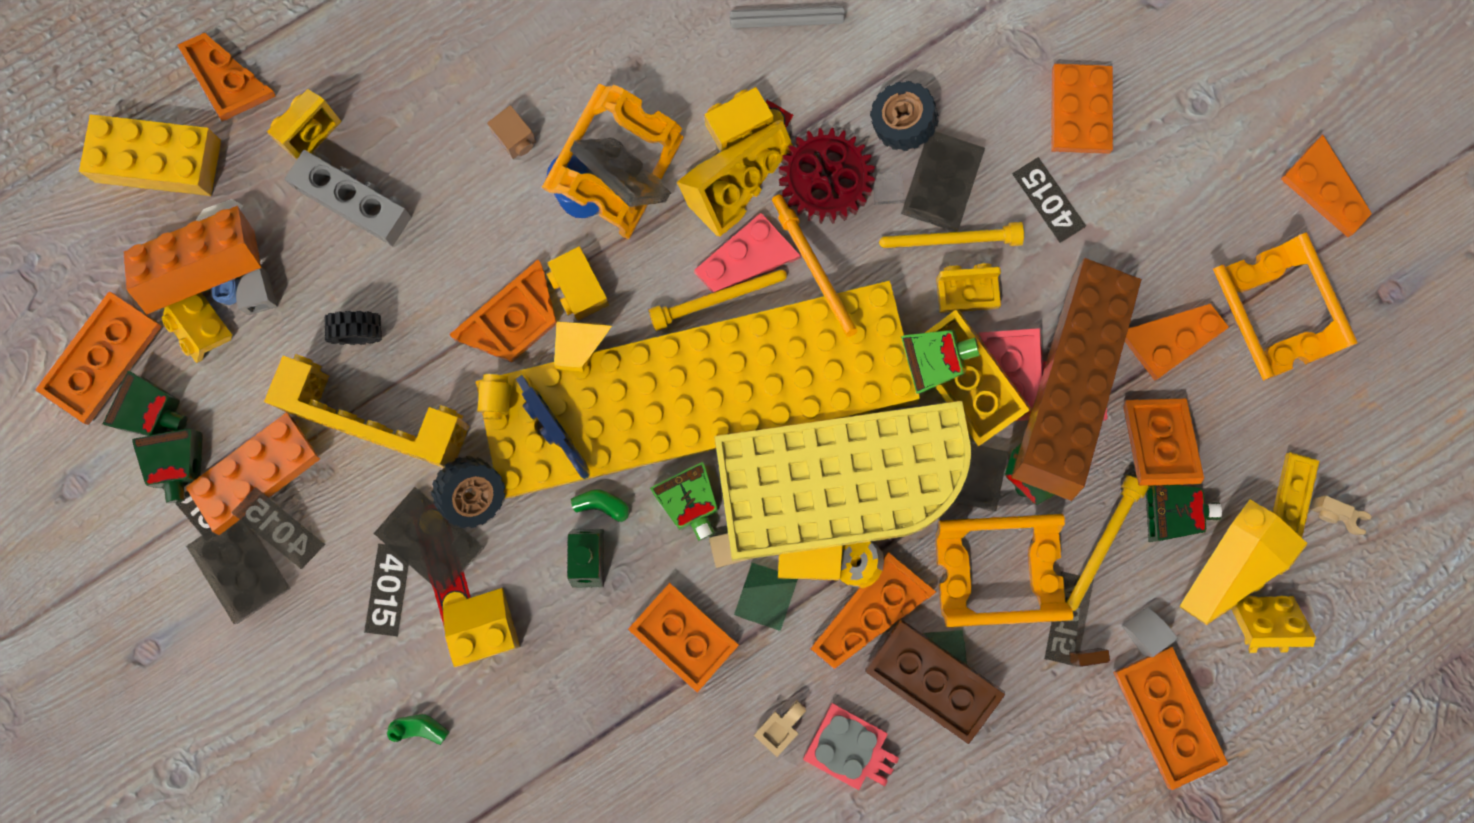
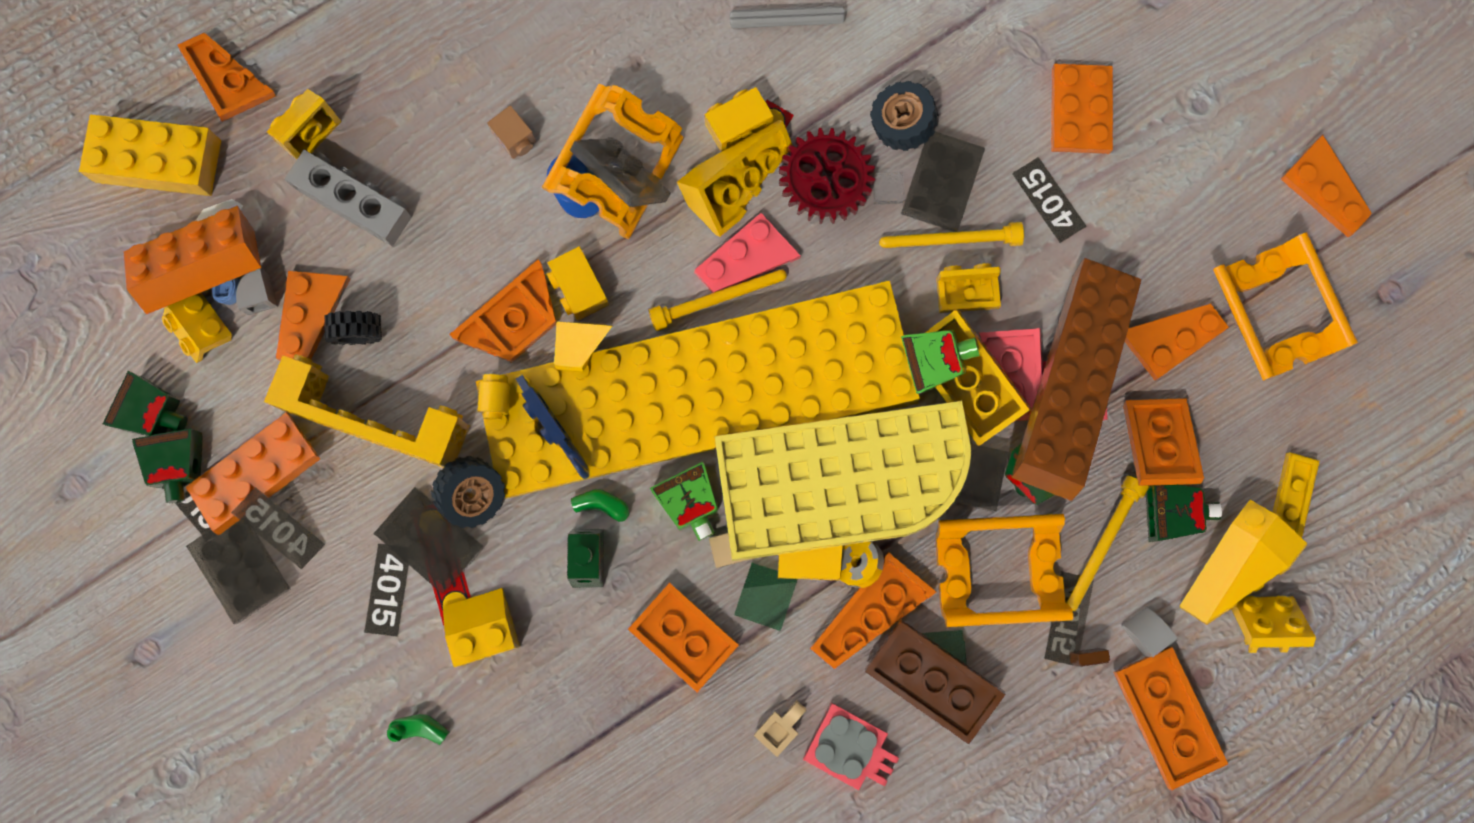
orange plate [35,291,162,425] -> none
light orange bar [772,194,857,337] -> none
tan plate [1309,496,1372,535] -> none
none -> orange wing [276,271,351,361]

